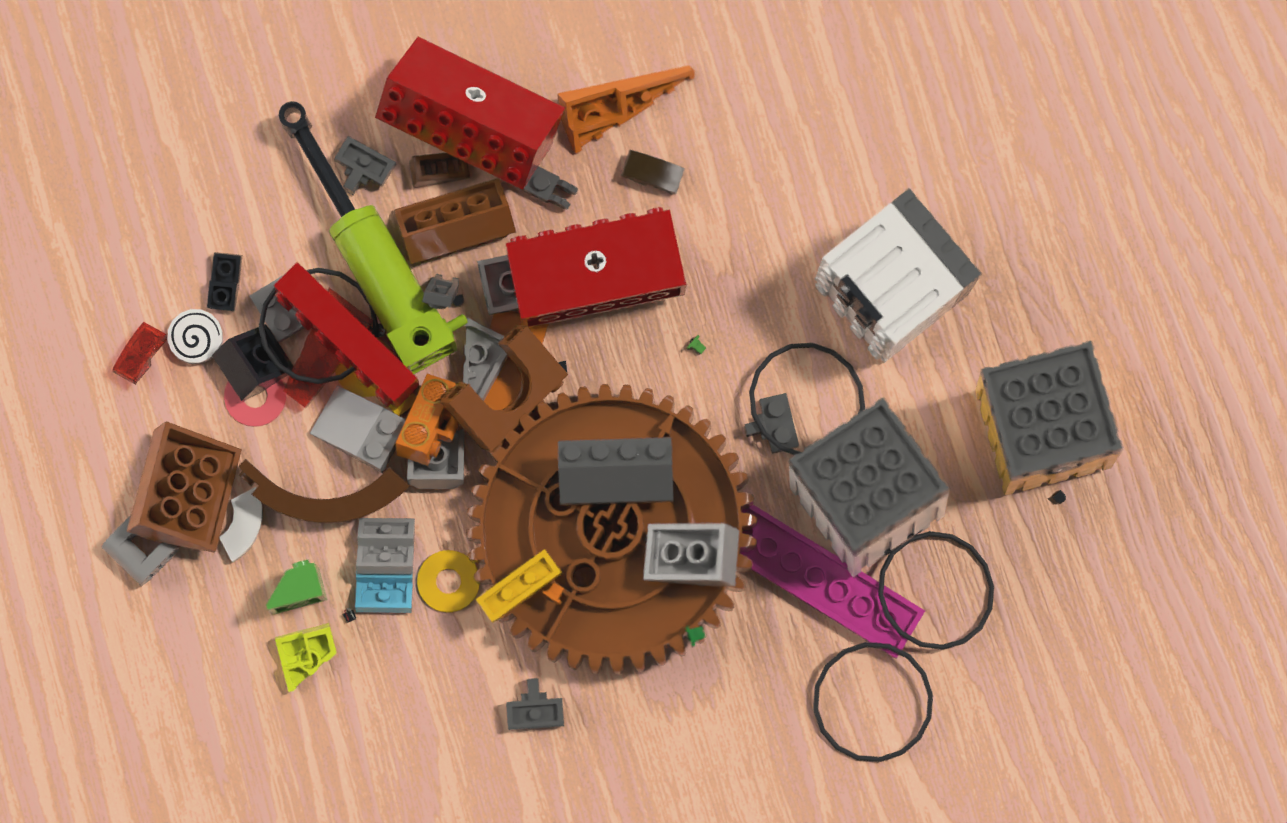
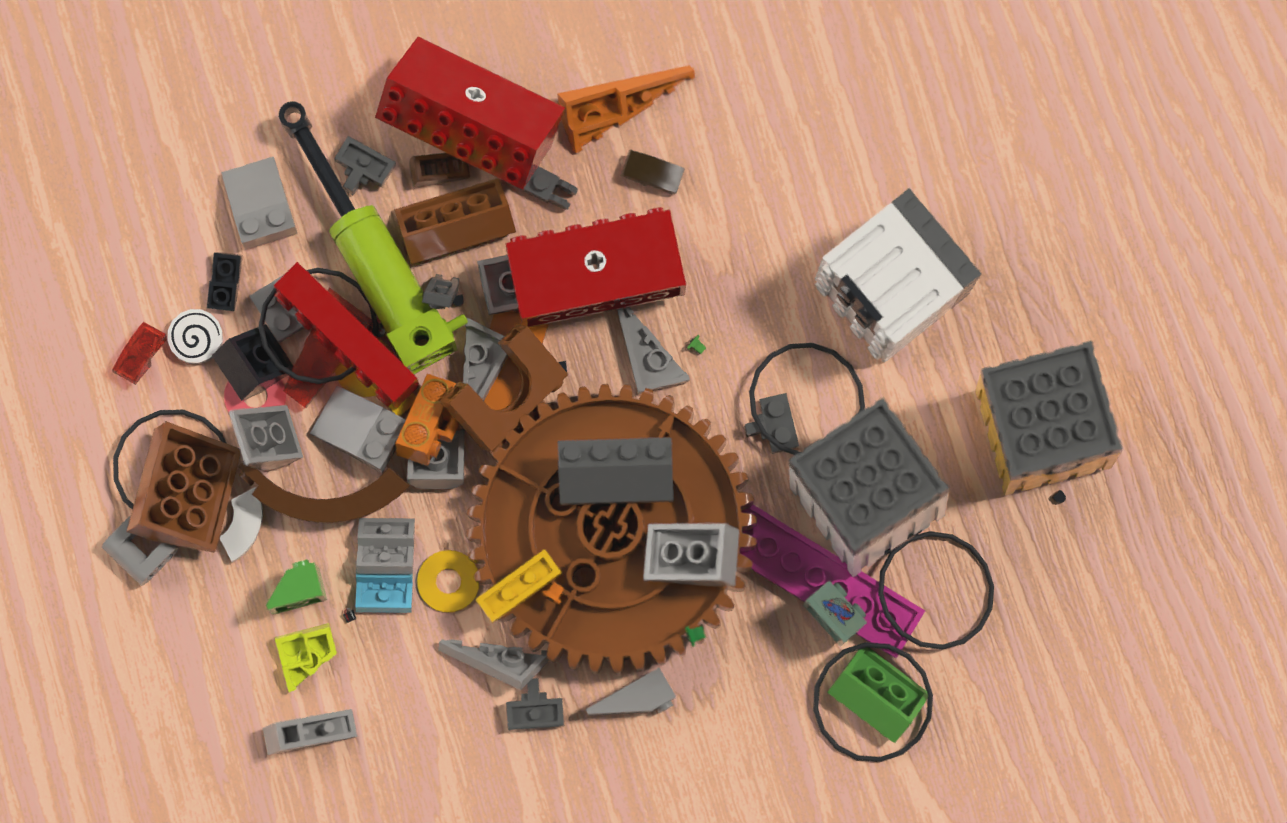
none -> black piece [113,409,227,510]
none -> light grey slope [221,156,298,250]
none -> light grey slope [229,405,304,470]
none -> light grey slope [262,709,357,755]
none -> light grey wing [439,639,549,690]
none -> light grey slope [586,668,676,716]
none -> light grey wing [617,307,690,394]
none -> sand green slope [803,581,867,647]
none -> bright green slope [827,647,928,744]

